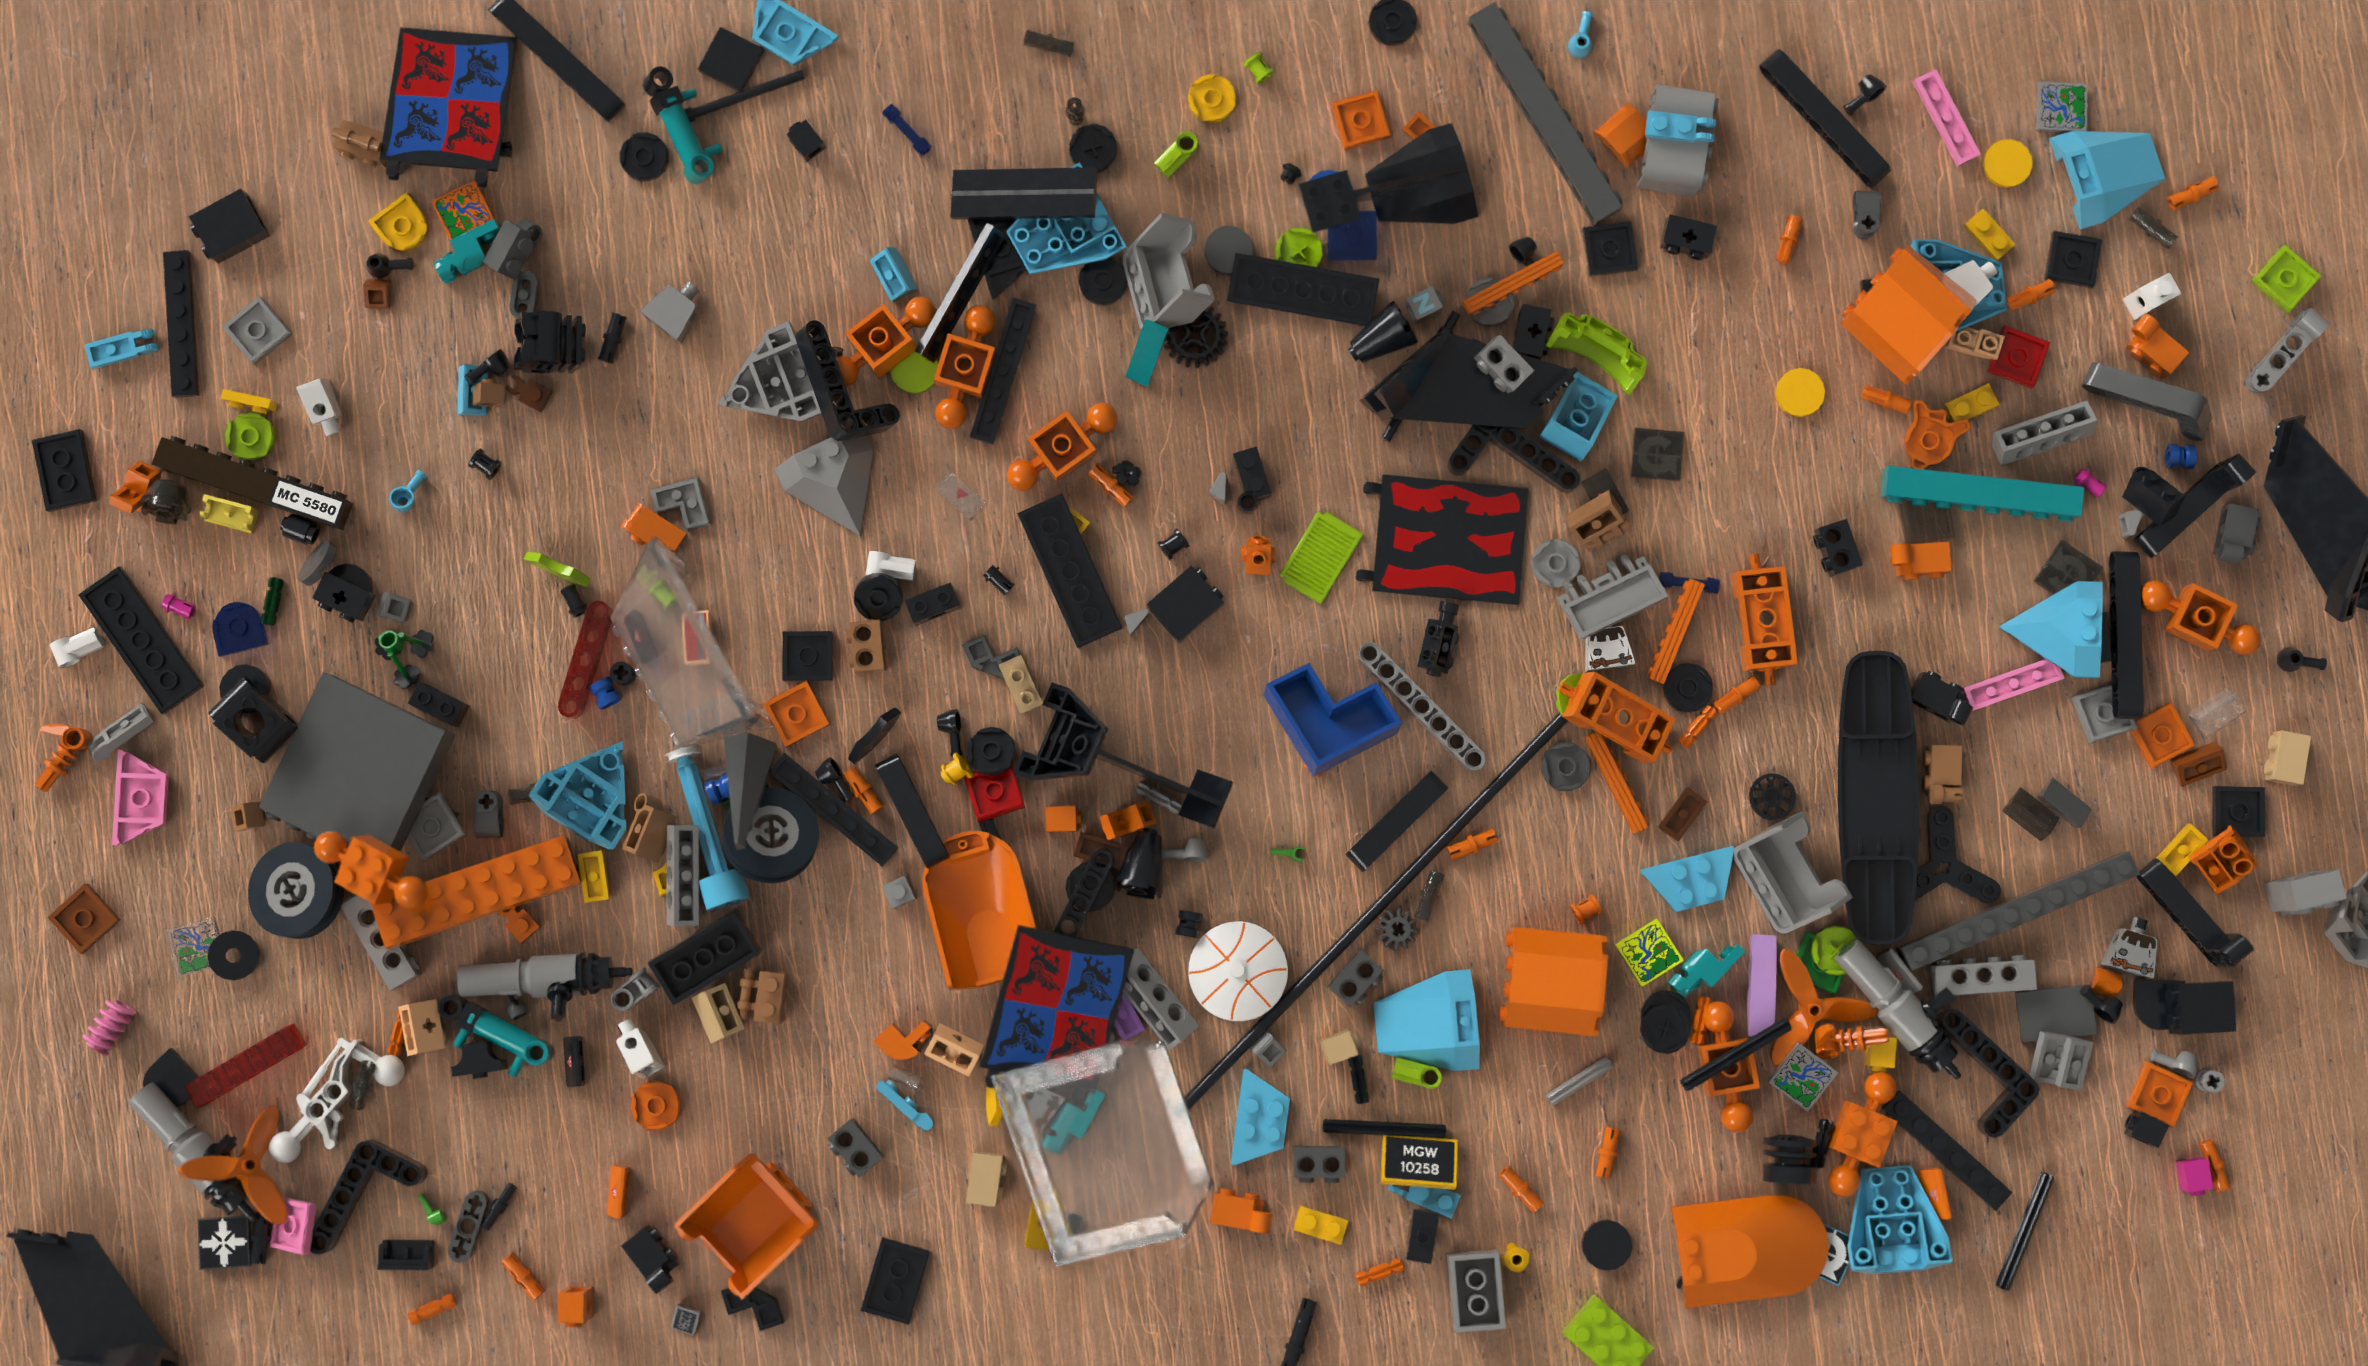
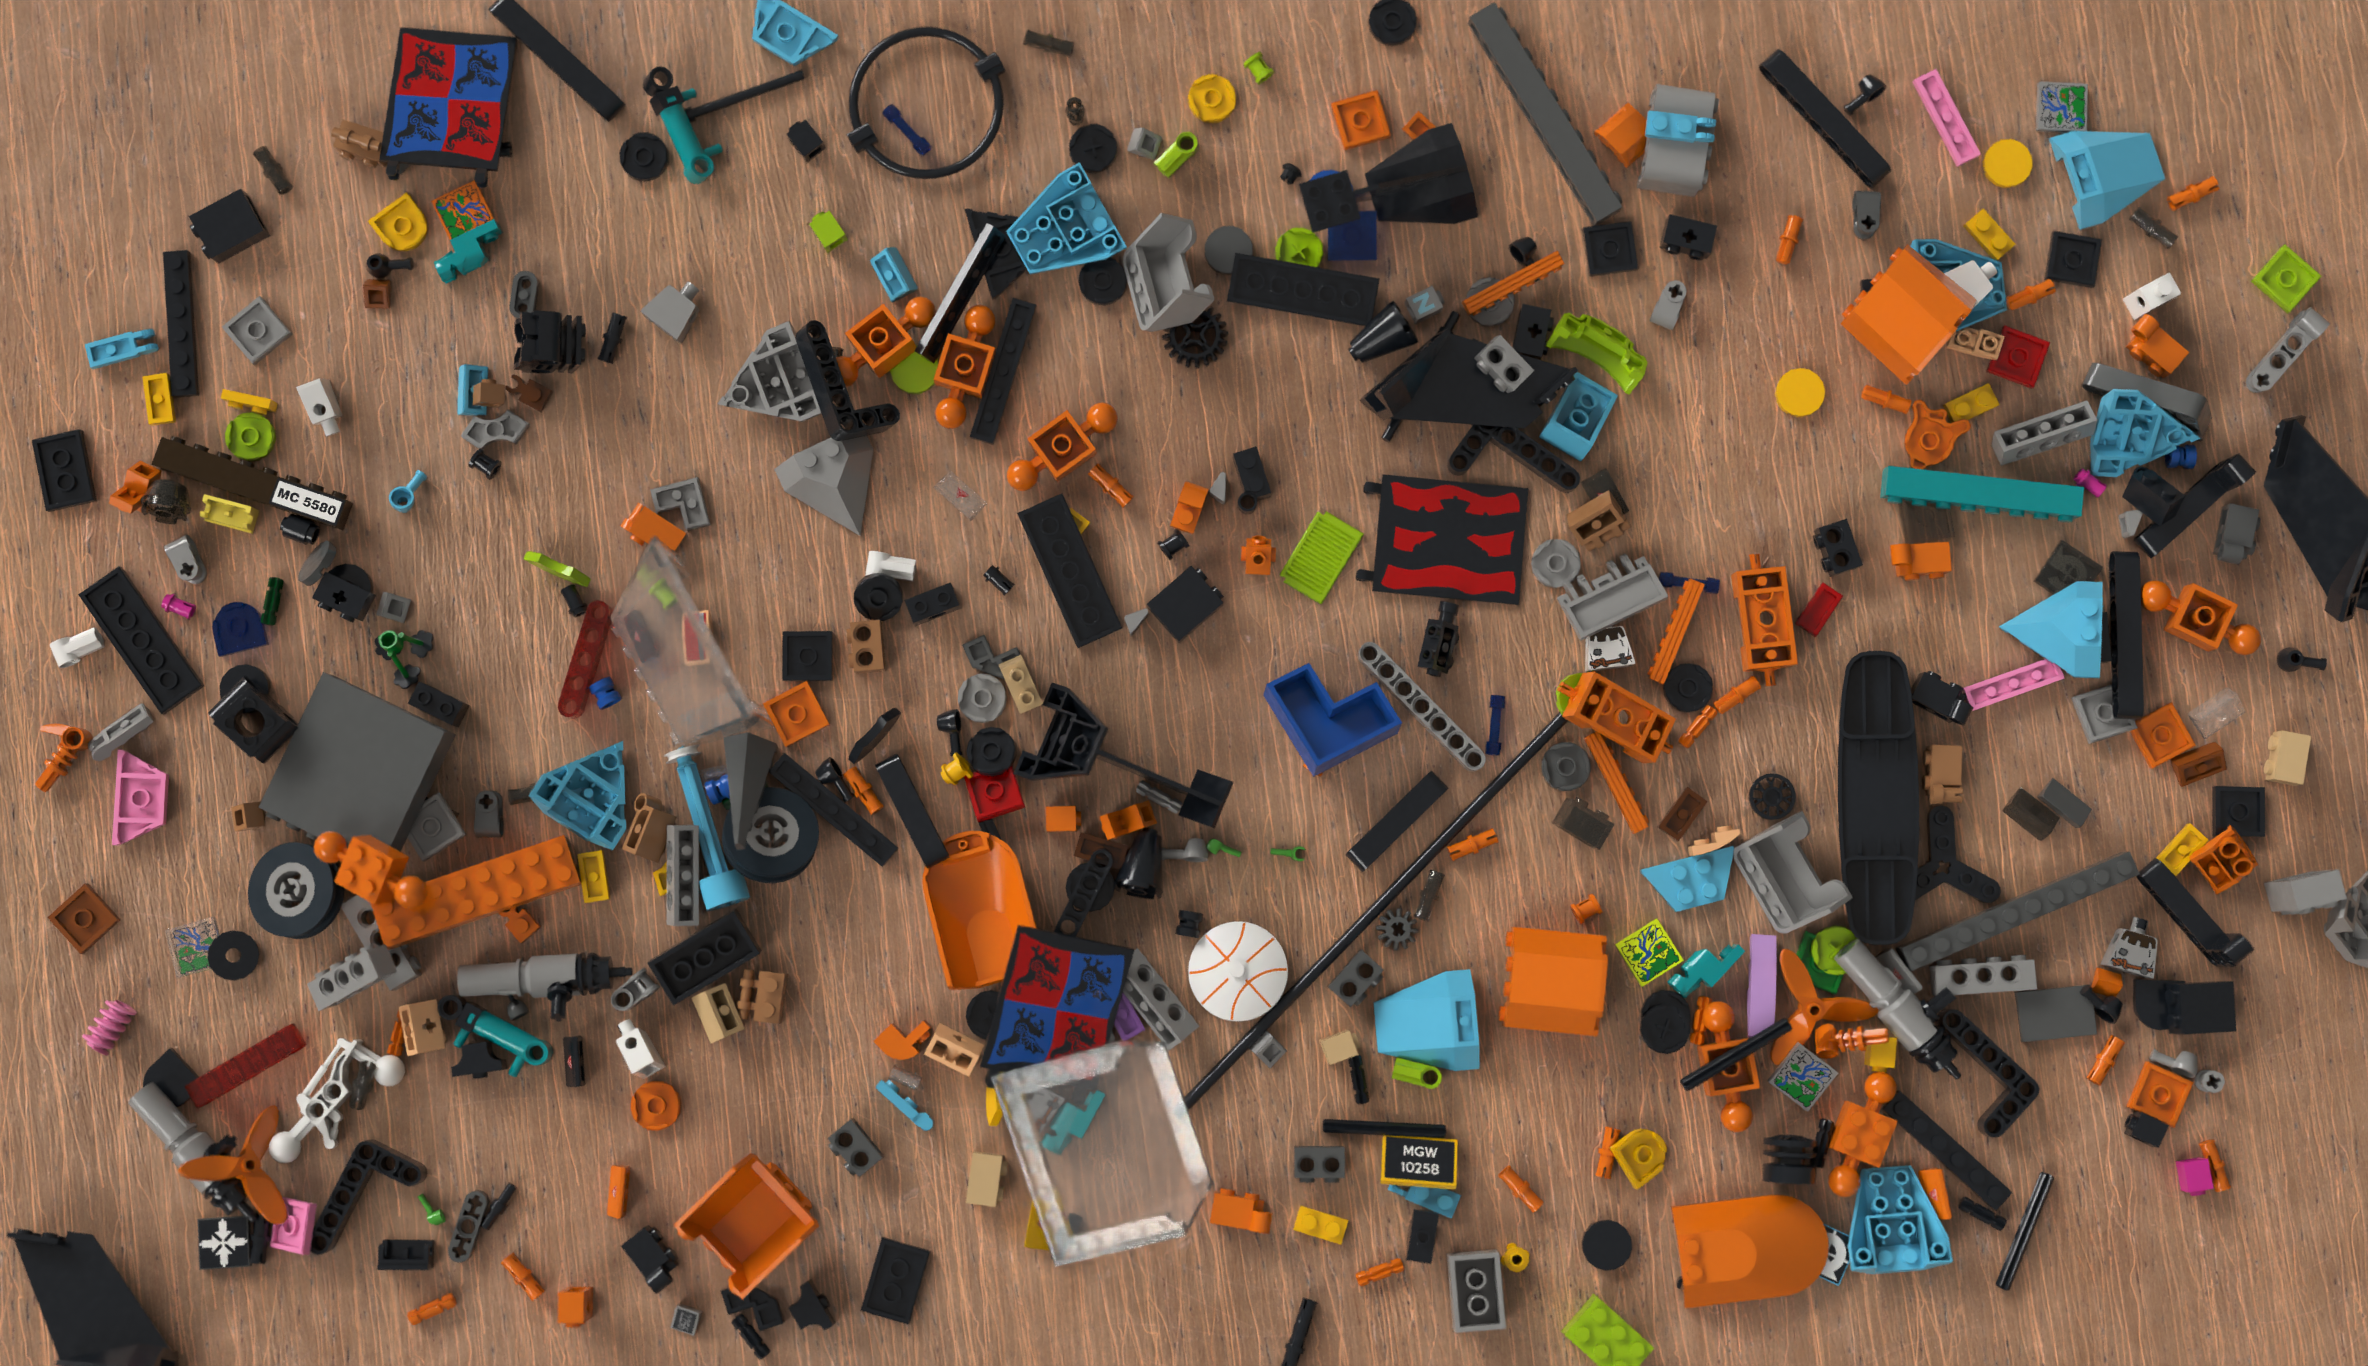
black bar [464,349,510,385] -> none
dark grey hinge [483,219,542,281] -> none
black bush [610,662,636,686] -> none
black tile [698,27,764,92] -> none
light grey brick [882,876,917,909] -> none
black tile [950,167,1097,220] -> none
black plant [1112,461,1142,487] -> none
teal tile [1125,319,1169,387] -> none
medium azure wing [1231,1068,1290,1165] -> none
light grey axle [1546,1057,1613,1106] -> none
medium azure bar [1568,11,1594,58] -> none
clear smoke tile [1630,428,1684,481] -> none
light grey slope [2029,1031,2093,1090] -> none
none -> yellow plate [142,373,176,426]
none -> light grey piece [164,535,207,584]
none -> clear smoke pin [253,146,293,195]
none -> light grey brick [307,944,397,1011]
none -> light grey tile [461,410,530,450]
none -> black axle [731,1314,770,1360]
none -> black brick [789,1279,836,1331]
none -> lime brick [809,211,848,253]
none -> black piece [847,27,1006,179]
none -> light grey tile [958,674,1007,723]
none -> black tile [966,990,999,1040]
none -> light grey slope [1127,127,1162,160]
none -> orange brick [1170,481,1209,534]
none -> bright green hand [1206,839,1241,857]
none -> clear blue bar [1485,695,1505,756]
none -> clear smoke brick [1552,797,1614,850]
none -> yellow tile [1610,1129,1667,1190]
none -> light grey piece [1649,280,1687,330]
none -> light nougat slope [1688,825,1740,856]
none -> red tile [1794,582,1843,637]
none -> black axle [1958,1197,2007,1231]
none -> orange pin [2086,1035,2125,1086]
none -> medium azure wedge [2090,389,2200,477]

